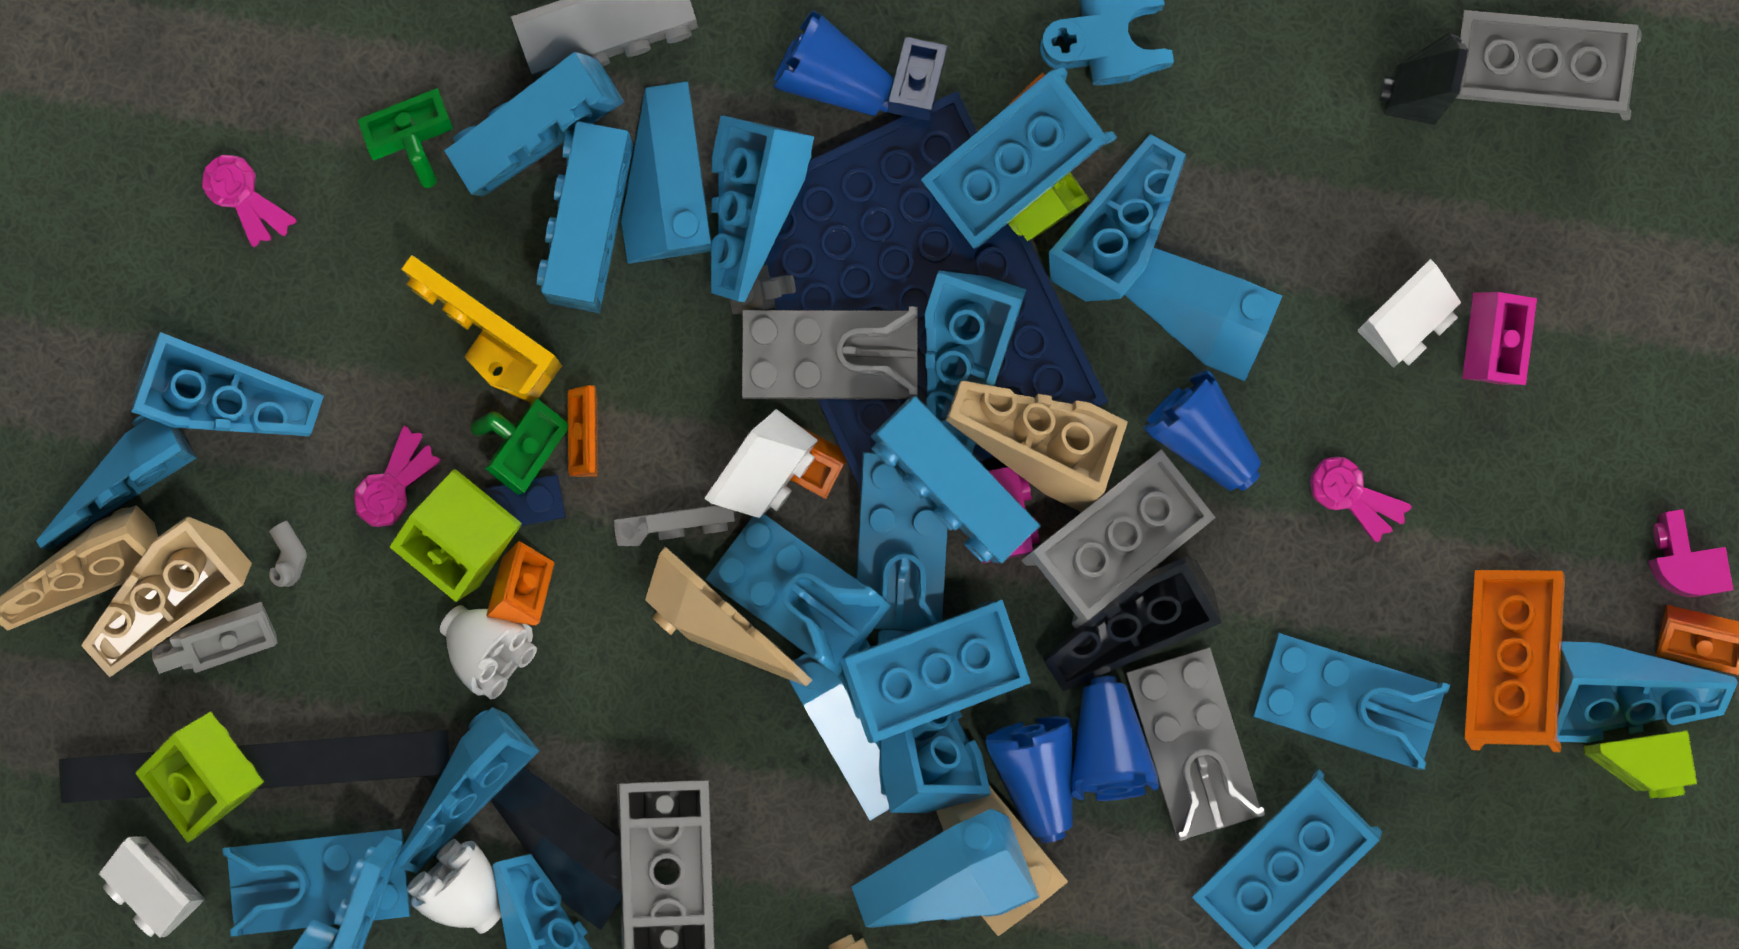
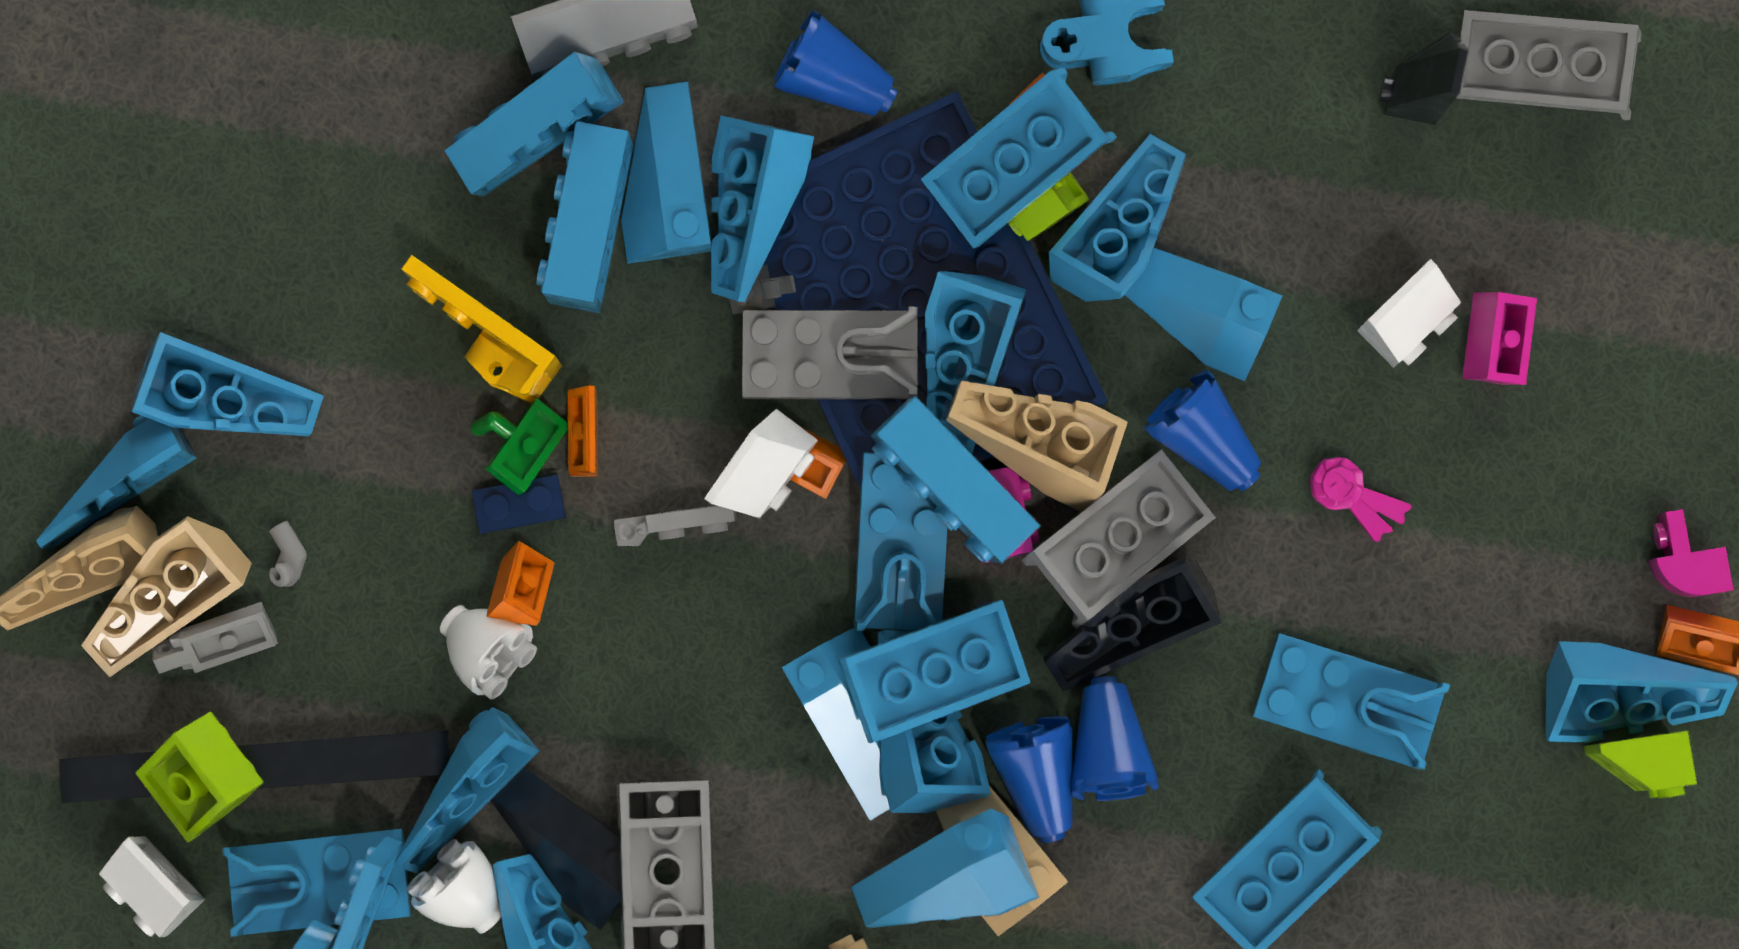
dark pink piece [202,155,297,247] -> none
dark pink piece [354,426,440,527] -> none
green plate [357,88,453,188] -> none
lime slope [390,469,522,602] -> none
tan wedge [645,547,812,687] -> none
dark azure plate [706,514,891,676] -> none
plate [887,37,947,121] -> none
light grey plate [1126,648,1265,841] -> none
orange plate [1465,570,1565,752] -> none

